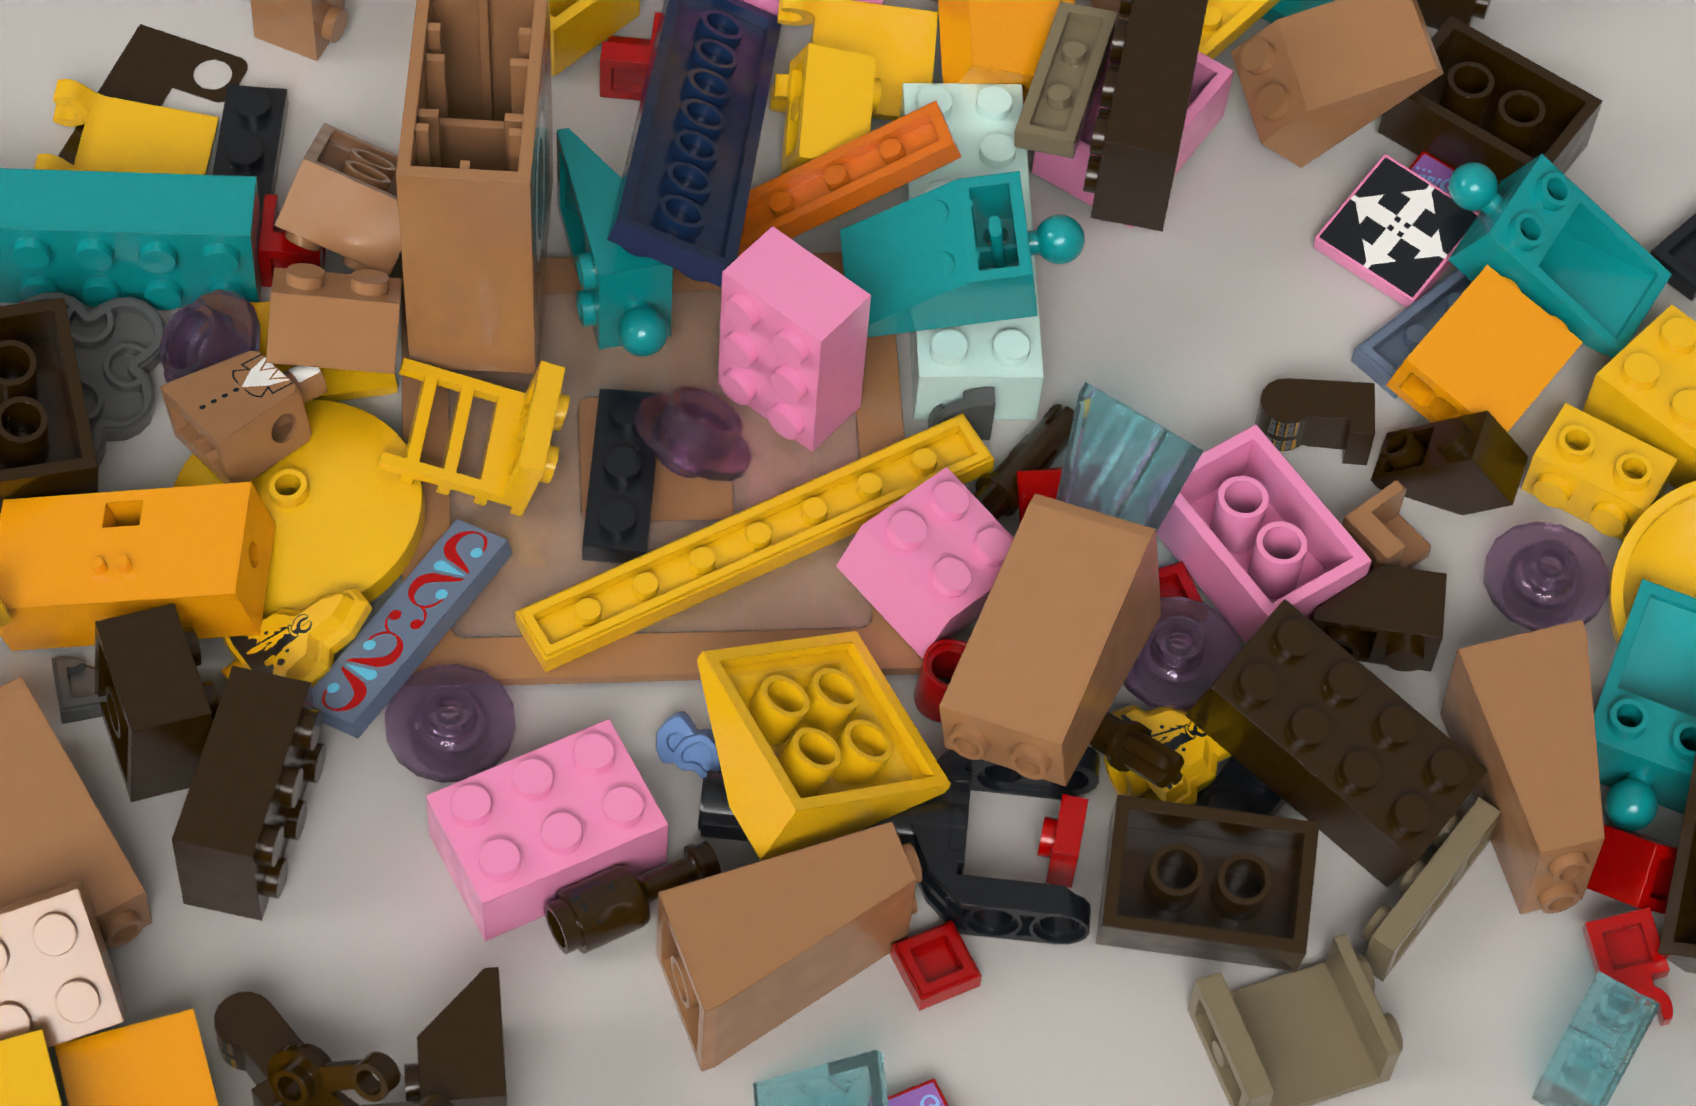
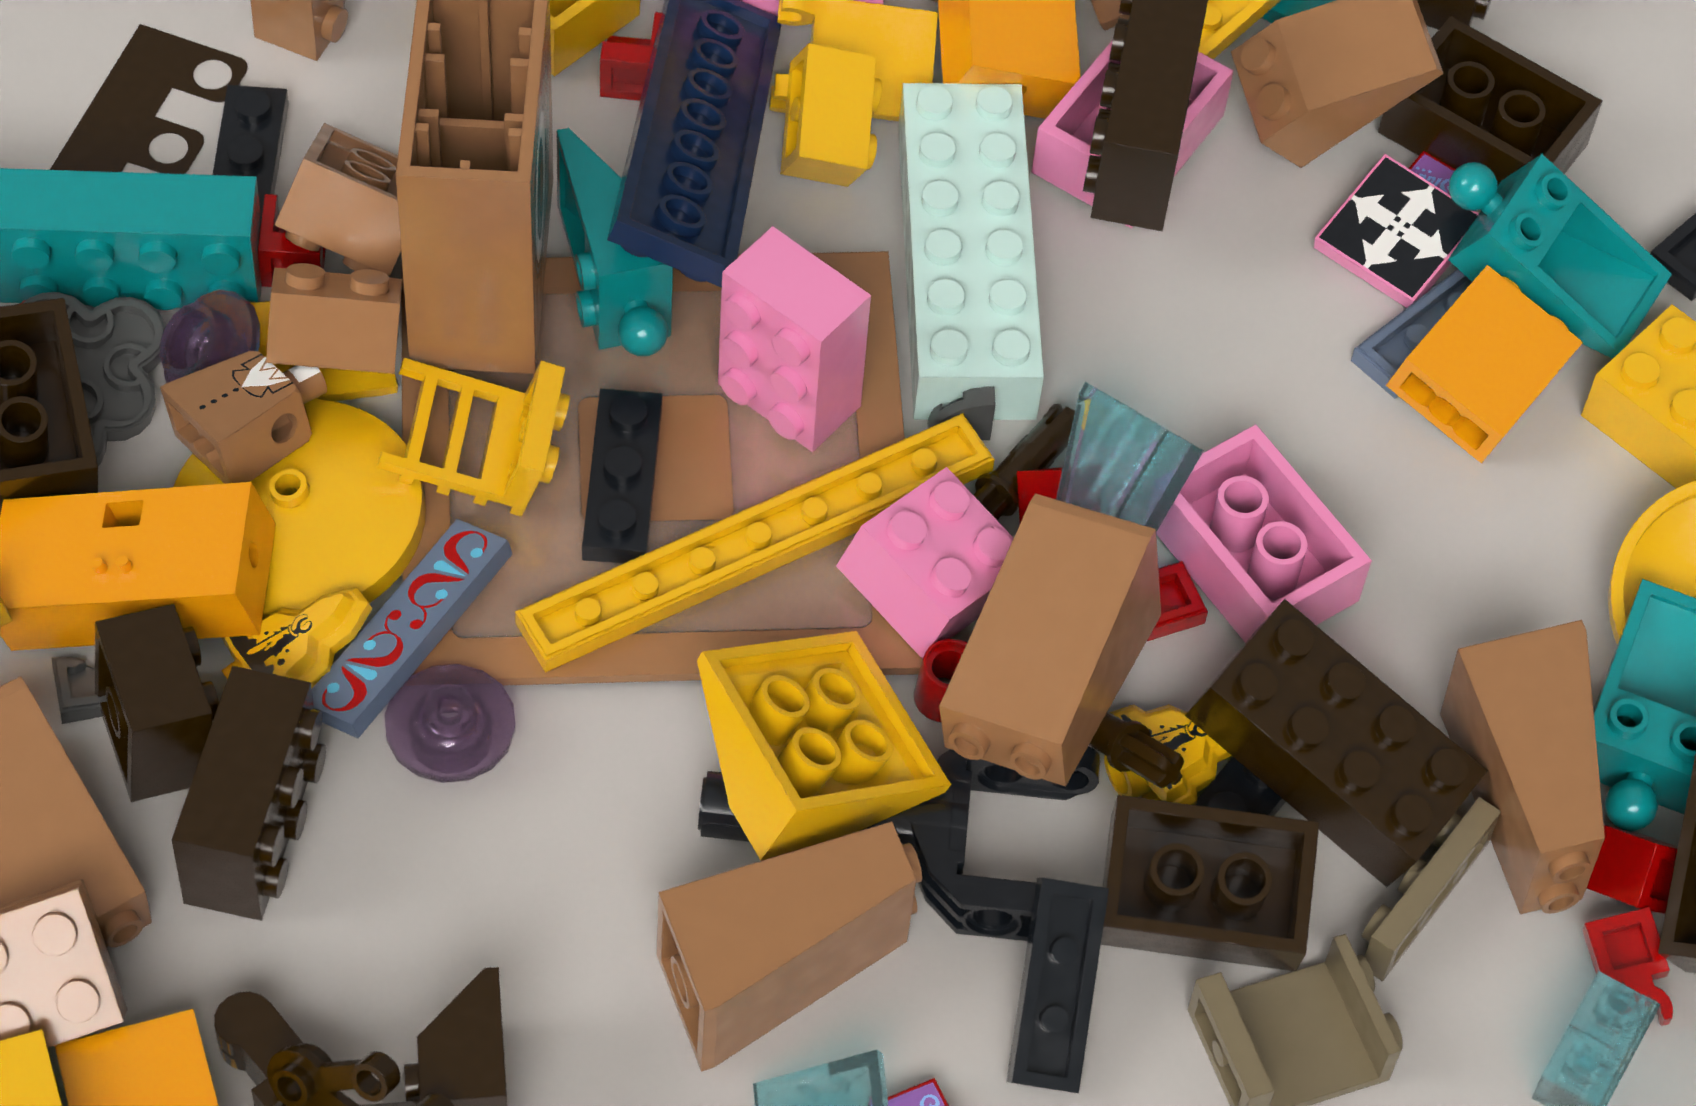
yellow flag [34,79,219,175] -> none
bright pink brick [426,719,668,941] -> none
dark brown piece [544,841,722,954] -> none
clear purple piece [634,386,752,482] -> none
medium blue piece [656,711,721,779] -> none
orange plate [738,101,962,257] -> none
teal slope [840,171,1085,338] -> none
red tile [890,920,982,1011] -> none
dark tan plate [1014,1,1118,159] -> none
red plate [1037,794,1089,888] -> none
clear purple piece [1123,596,1239,712] -> none
dark brown leg [1255,378,1375,465] -> none
dark brown slope [1312,565,1447,672] -> none
medium nougat panel [1342,480,1431,575] -> none
dark brown slope [1371,410,1528,515] -> none
clear purple piece [1483,521,1609,631] -> none
yellow brick [1521,403,1678,541] -> none
none -> black plate [1007,877,1109,1093]

